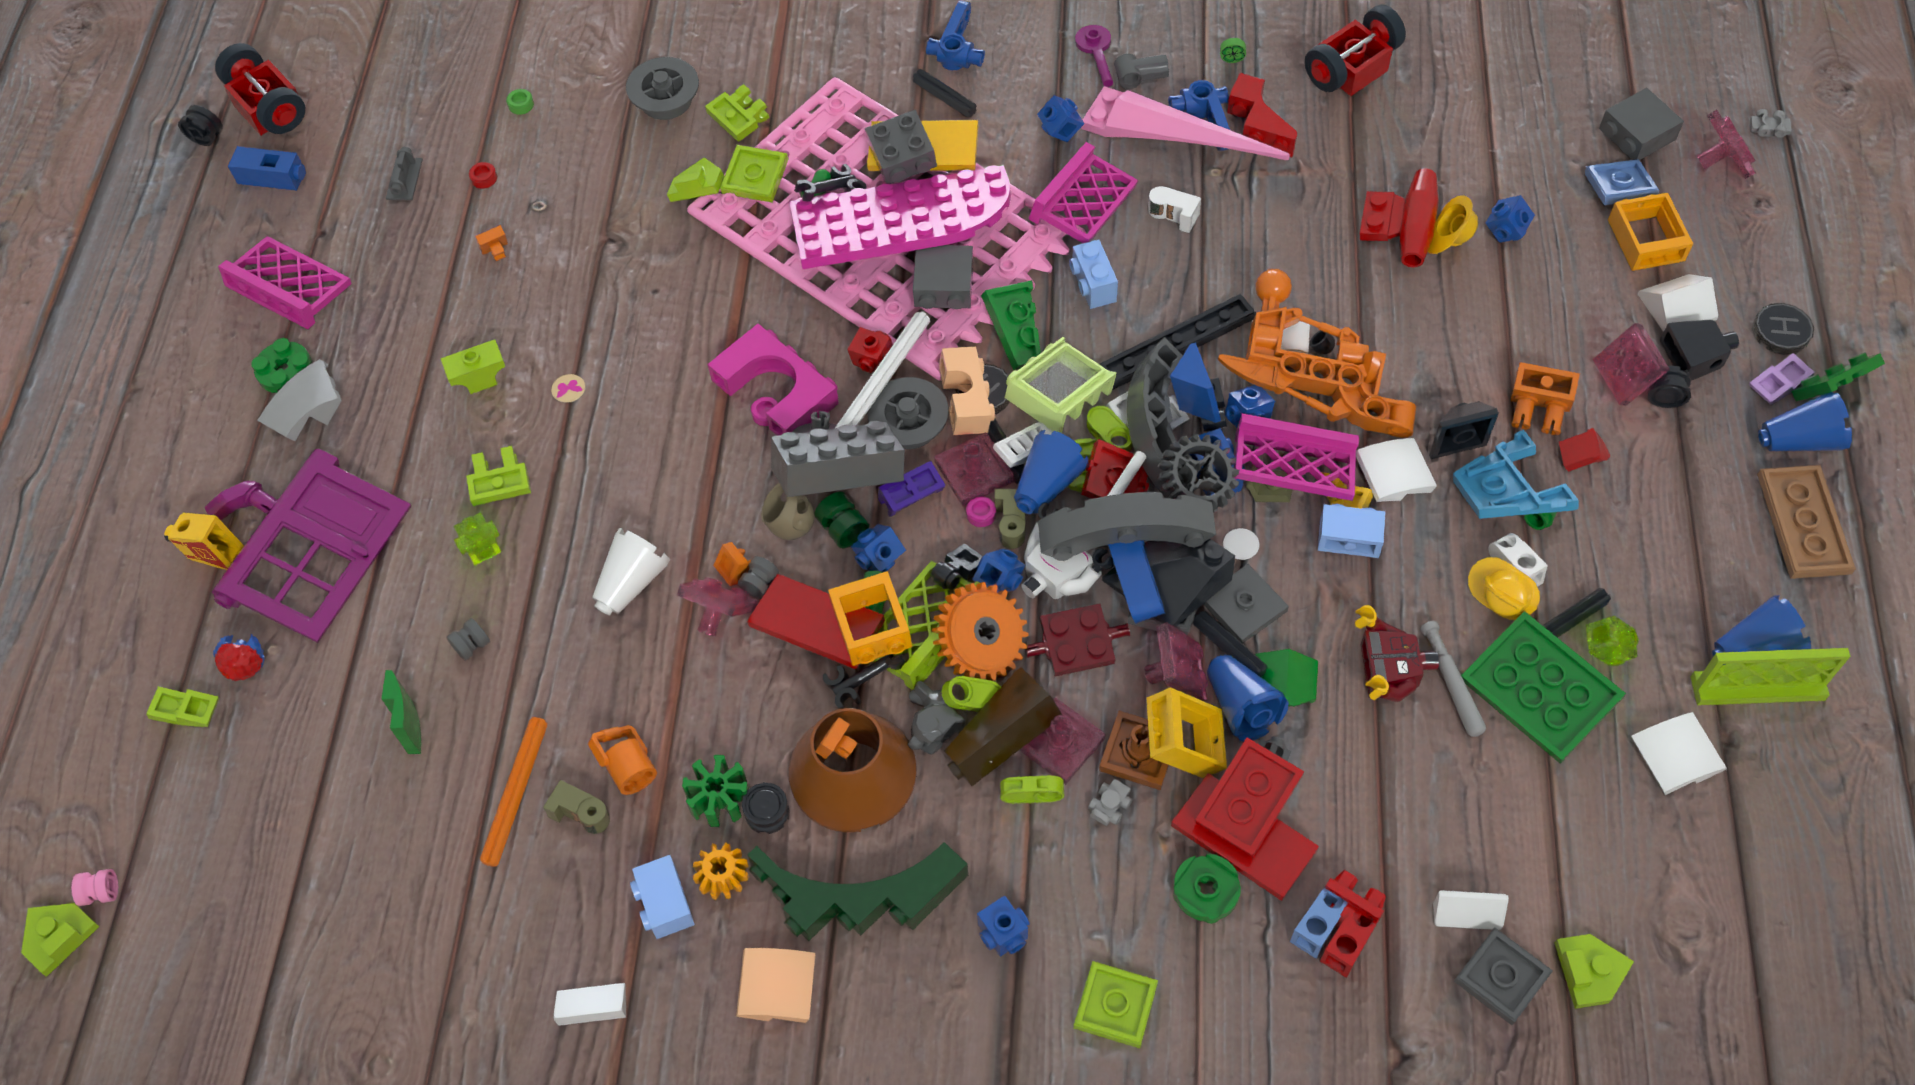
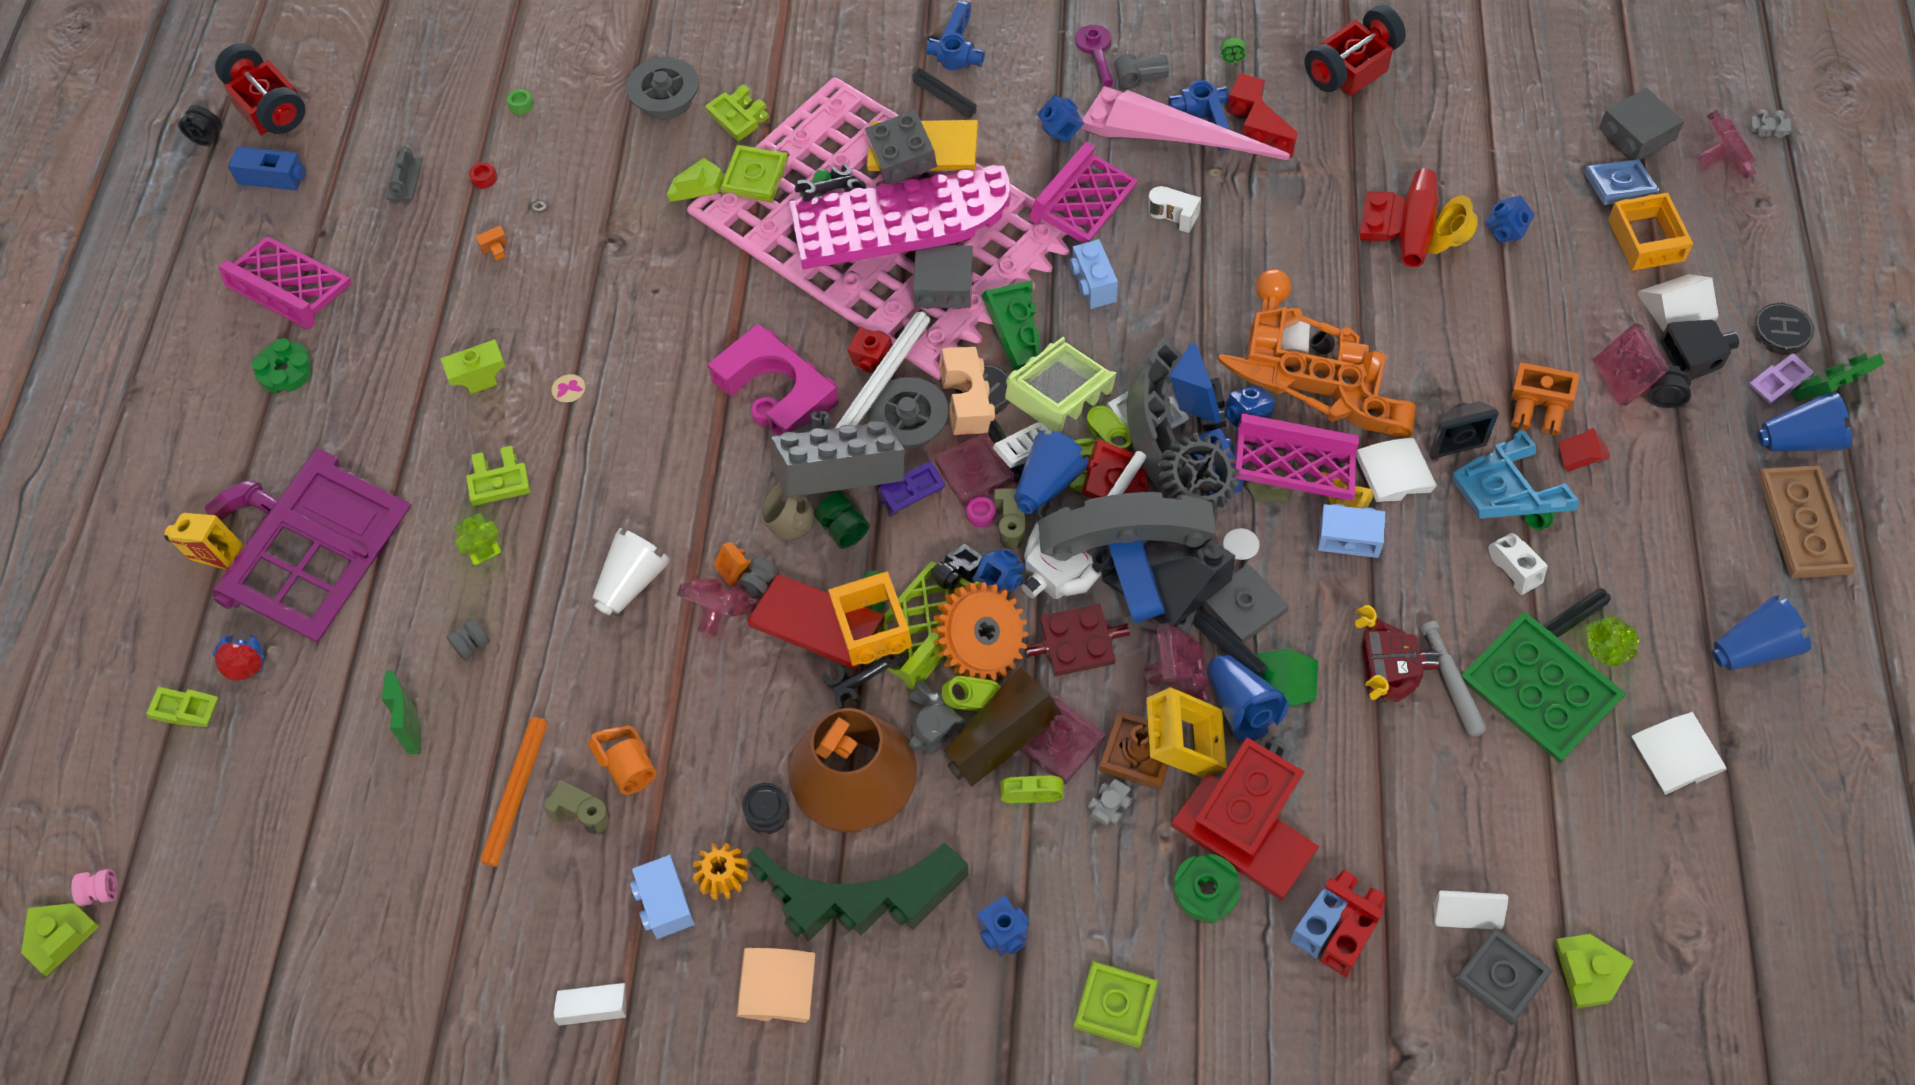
light grey slope [257,359,342,441] -> none
green gear [682,755,749,827] -> none
blue brick [851,524,906,572] -> none
black tile [1099,294,1256,390] -> none
yellow piece [1468,557,1540,620] -> none
lime fence [1690,648,1851,705] -> none

